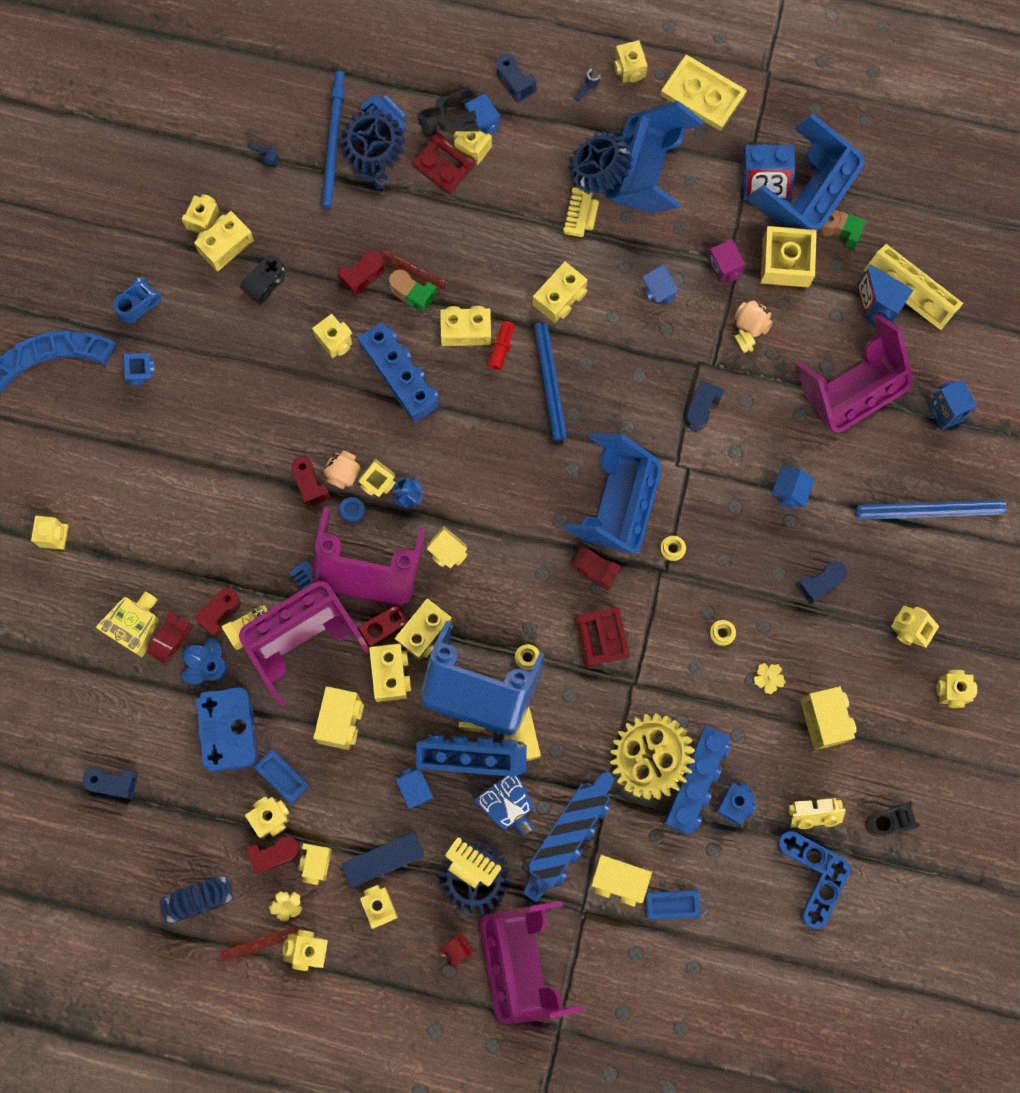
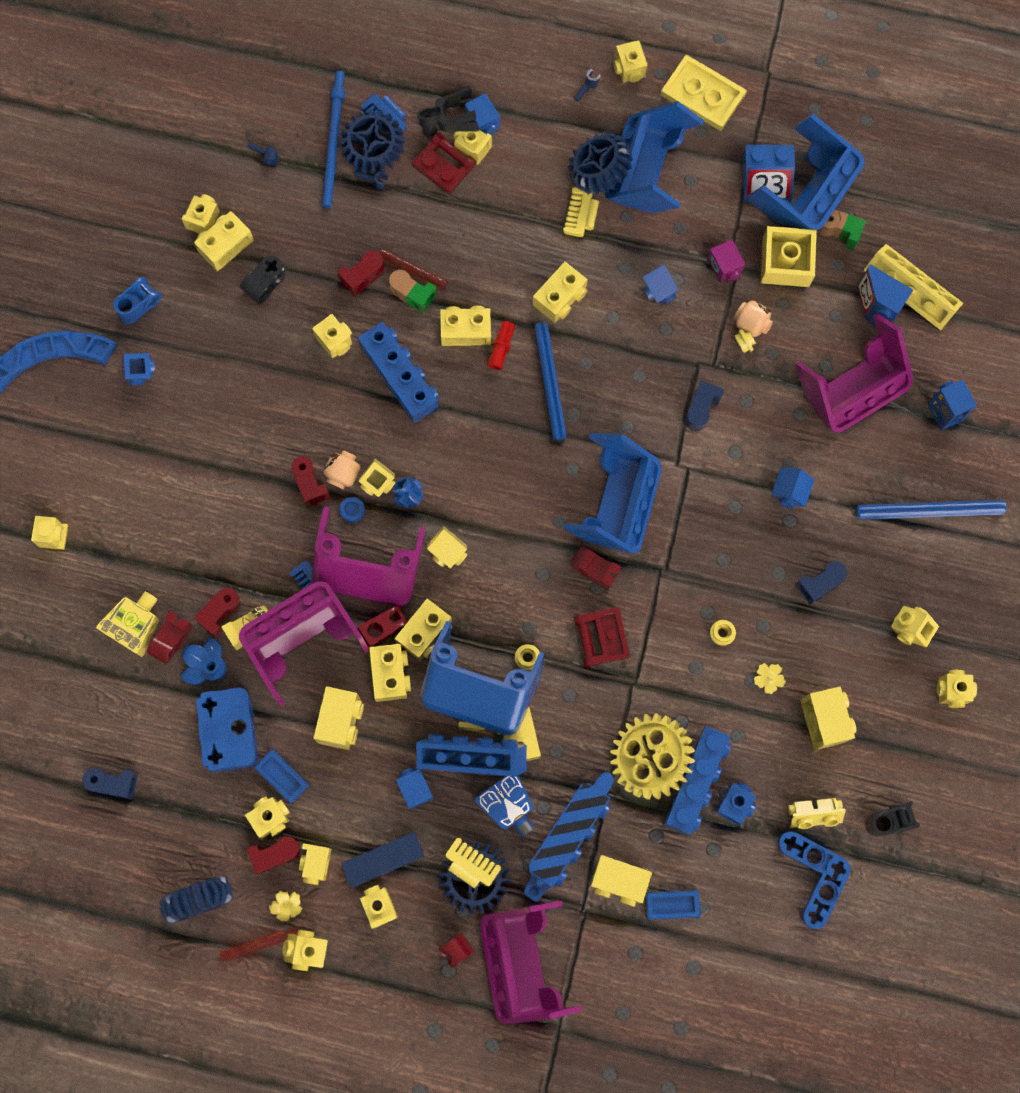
dark blue leg [496,54,537,103] -> none
light yellow plate [660,536,686,561] -> none

